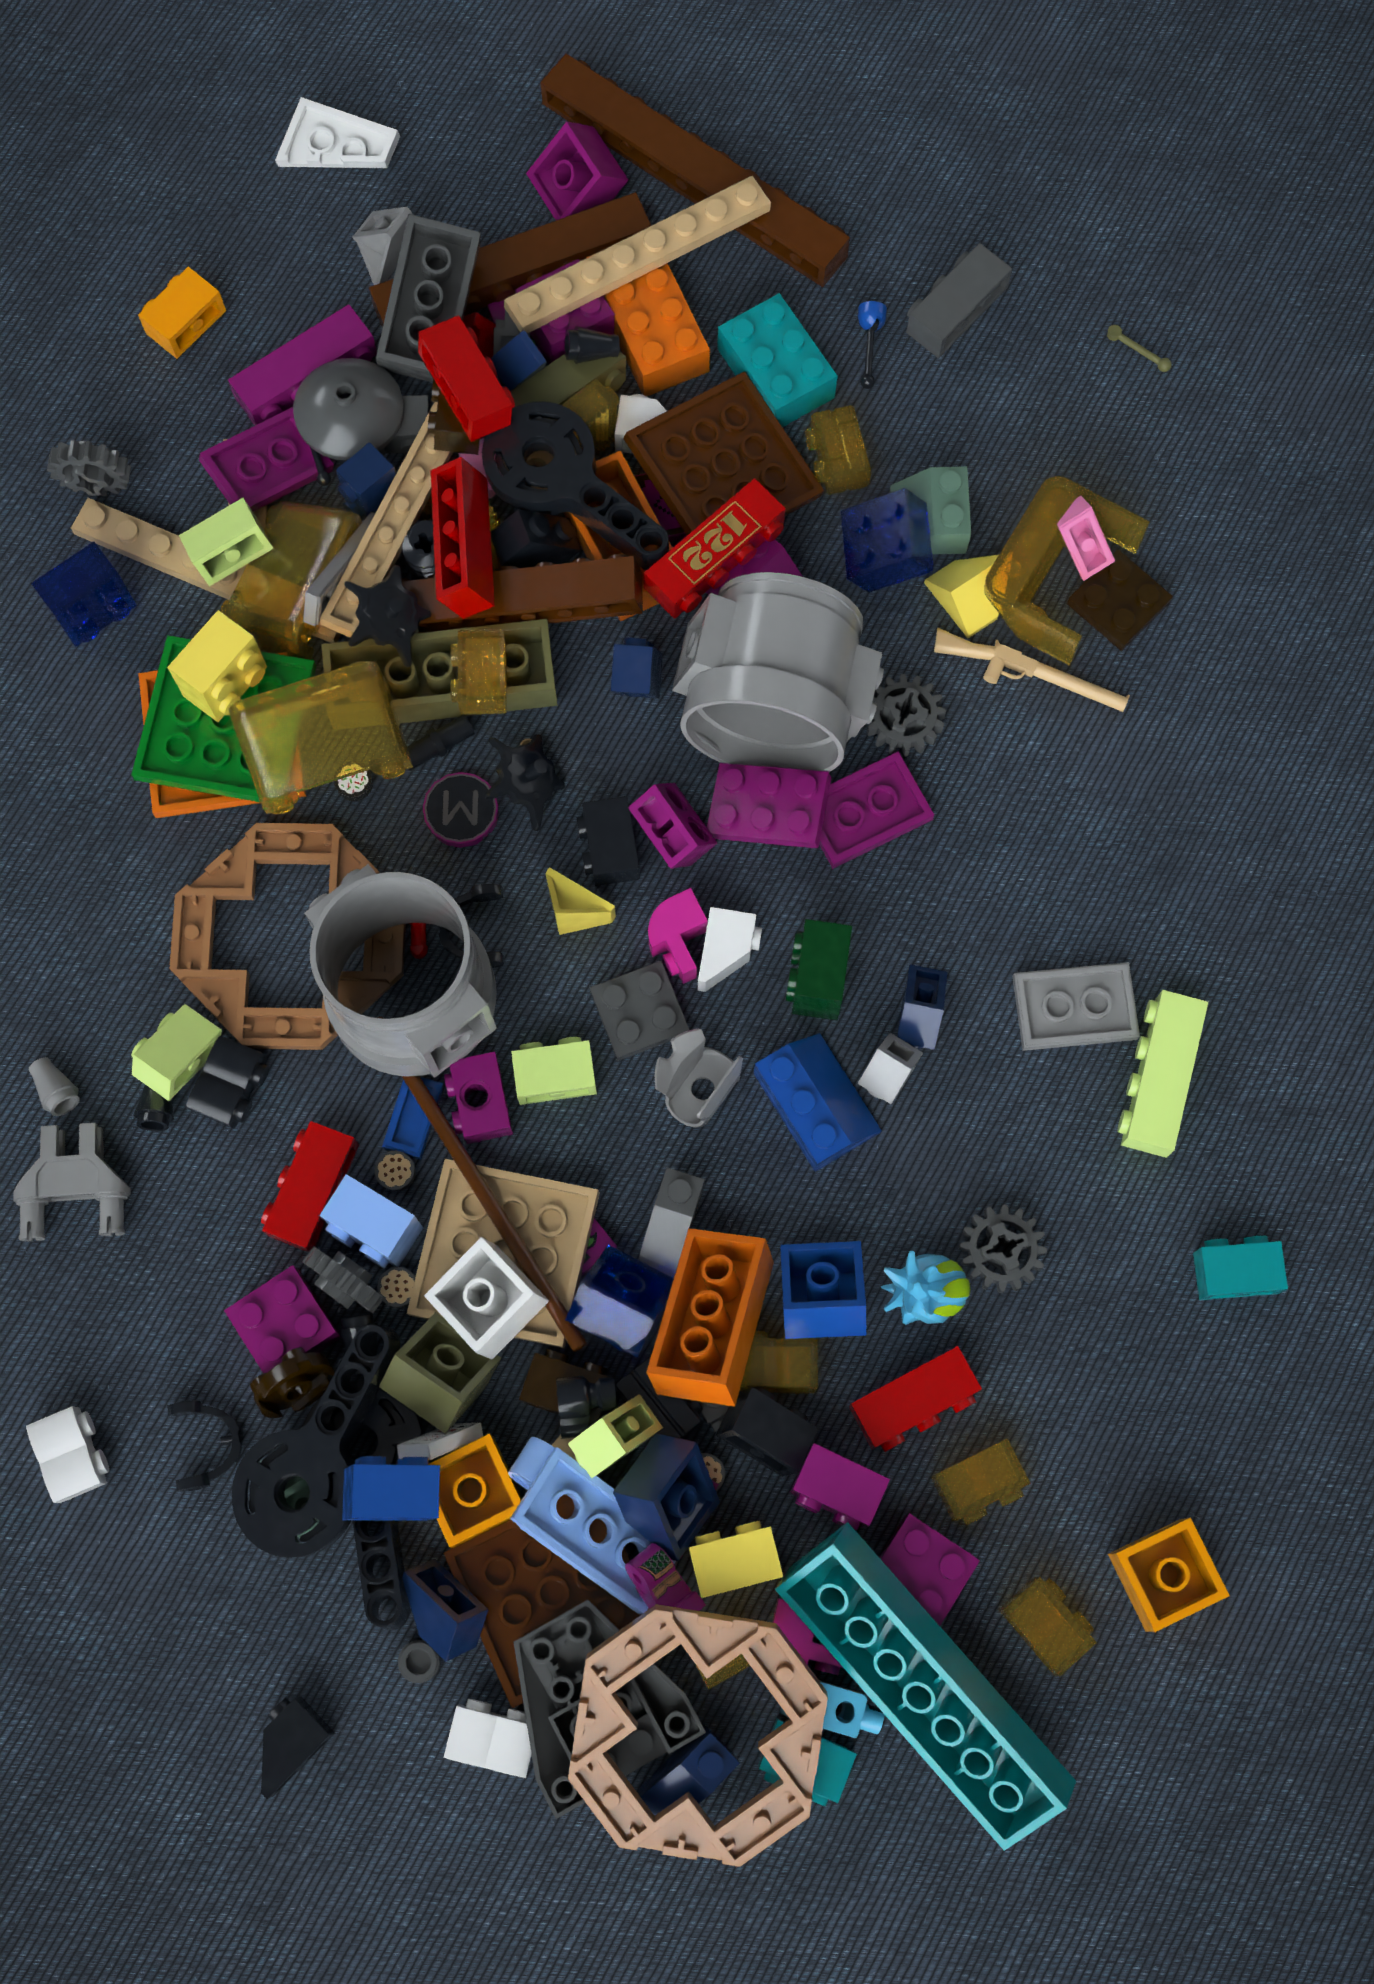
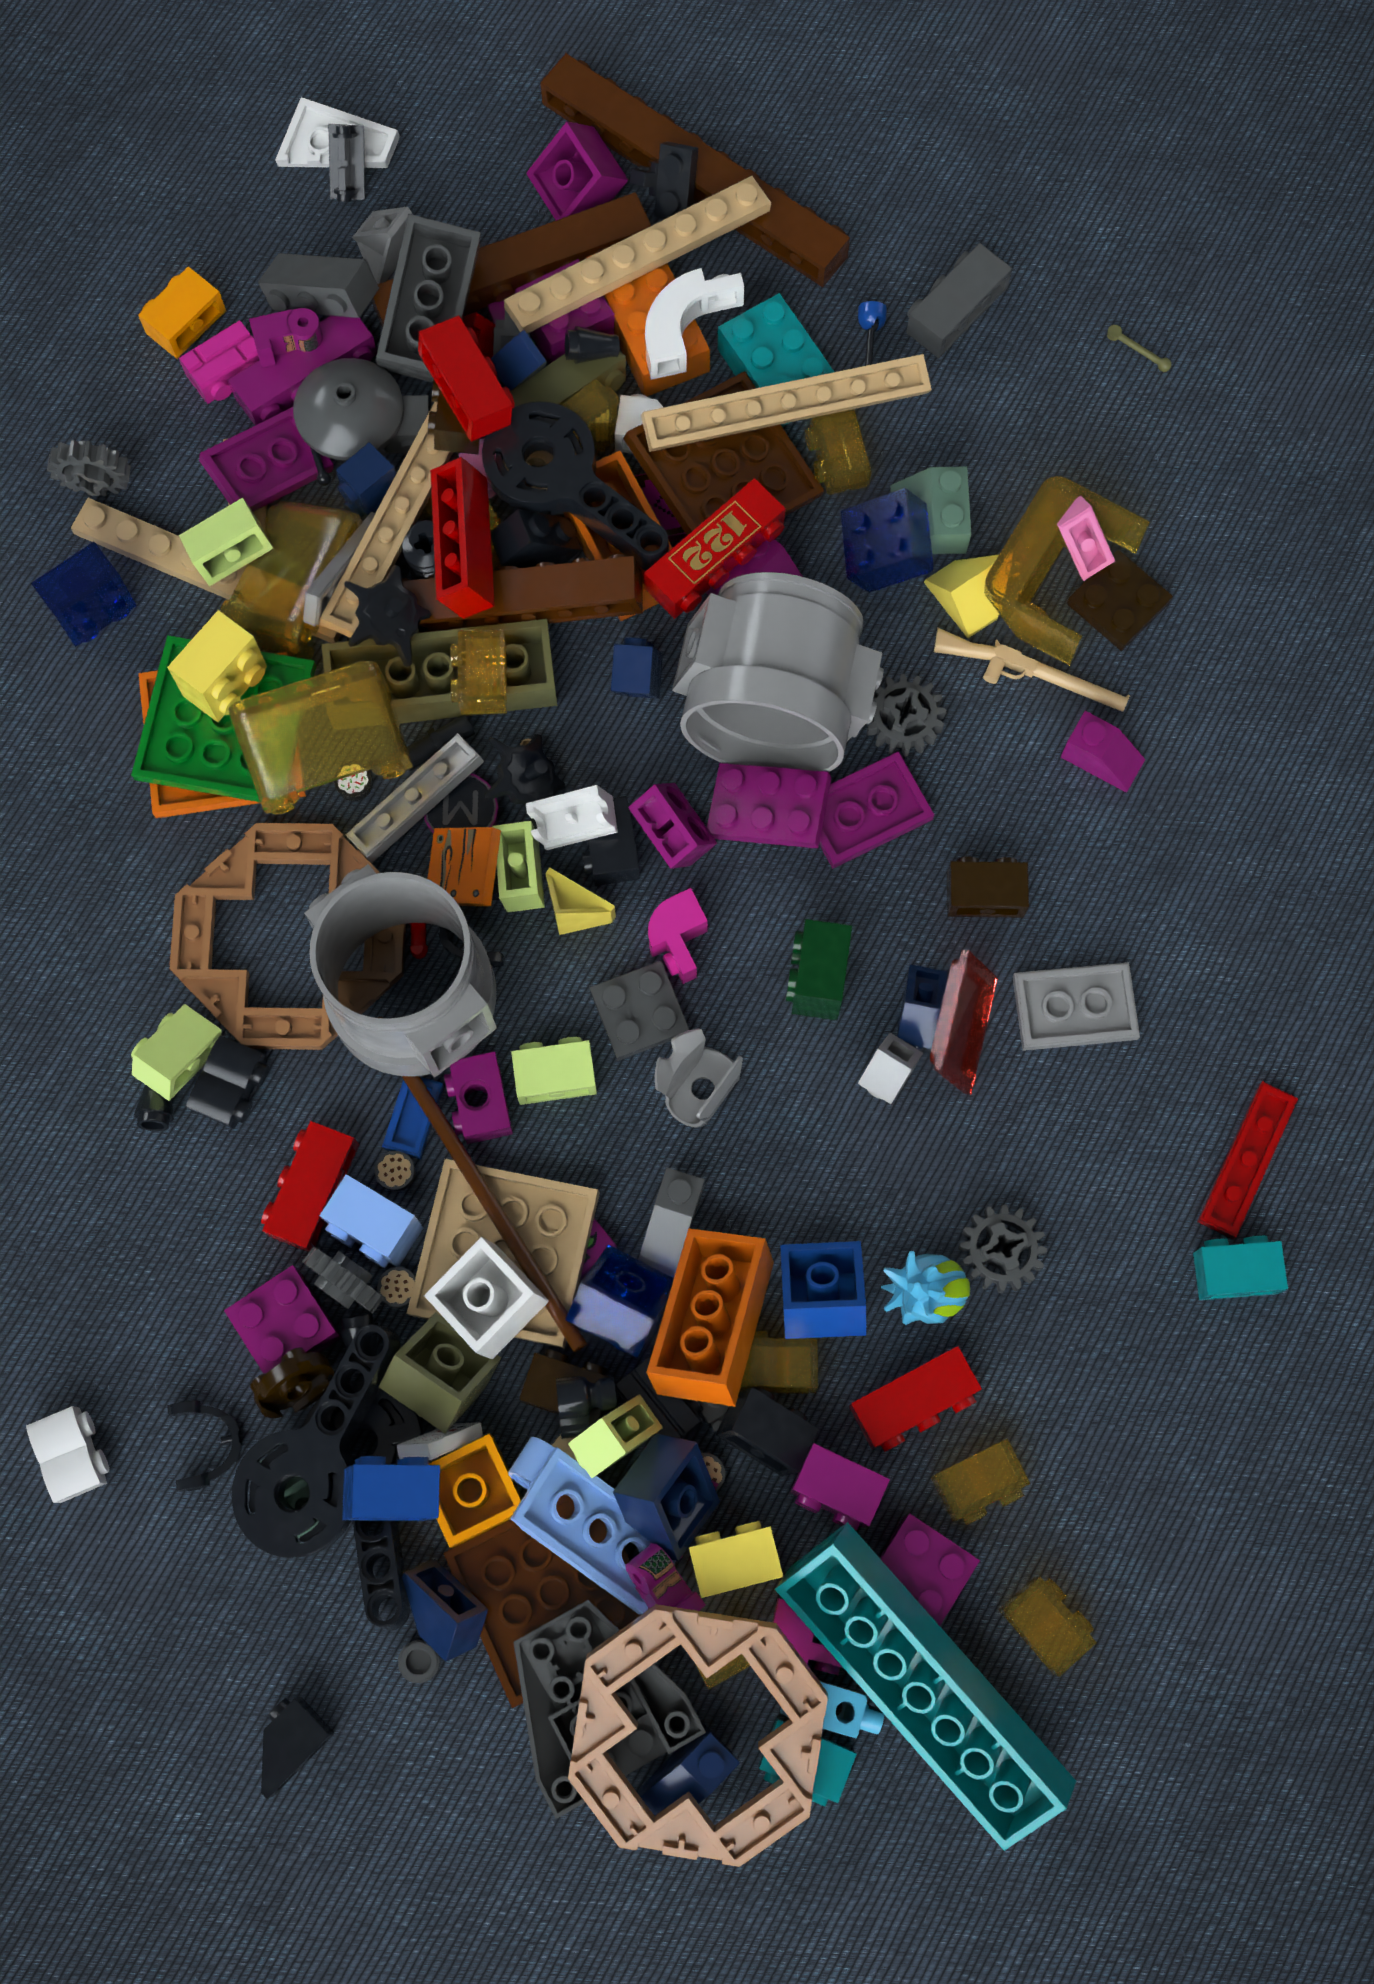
light grey connector [13,1123,131,1241] -> none
light grey cone [28,1057,80,1116] -> none
white brick [443,1699,532,1778] -> none
white slope [698,907,762,992] -> none
blue slope [754,1033,882,1172] -> none
light orange brick [1108,1517,1230,1632] -> none
yellowish green brick [1118,990,1208,1158] -> none
none -> dark pink brick [179,320,259,404]
none -> magenta leg [249,308,322,368]
none -> dark grey brick [258,253,379,318]
none -> hinge [328,124,365,202]
none -> light grey tile [345,733,484,863]
none -> orange tile [427,827,501,906]
none -> yellowish green brick [493,821,545,912]
none -> white hinge [526,785,618,850]
none -> black hinge [630,141,698,219]
none -> tan plate [641,354,932,452]
none -> white arch [645,268,744,380]
none -> clear red piece [930,950,998,1094]
none -> dark brown brick [947,857,1029,918]
none -> magenta slope [1060,711,1145,793]
none -> red tile [1197,1081,1298,1239]

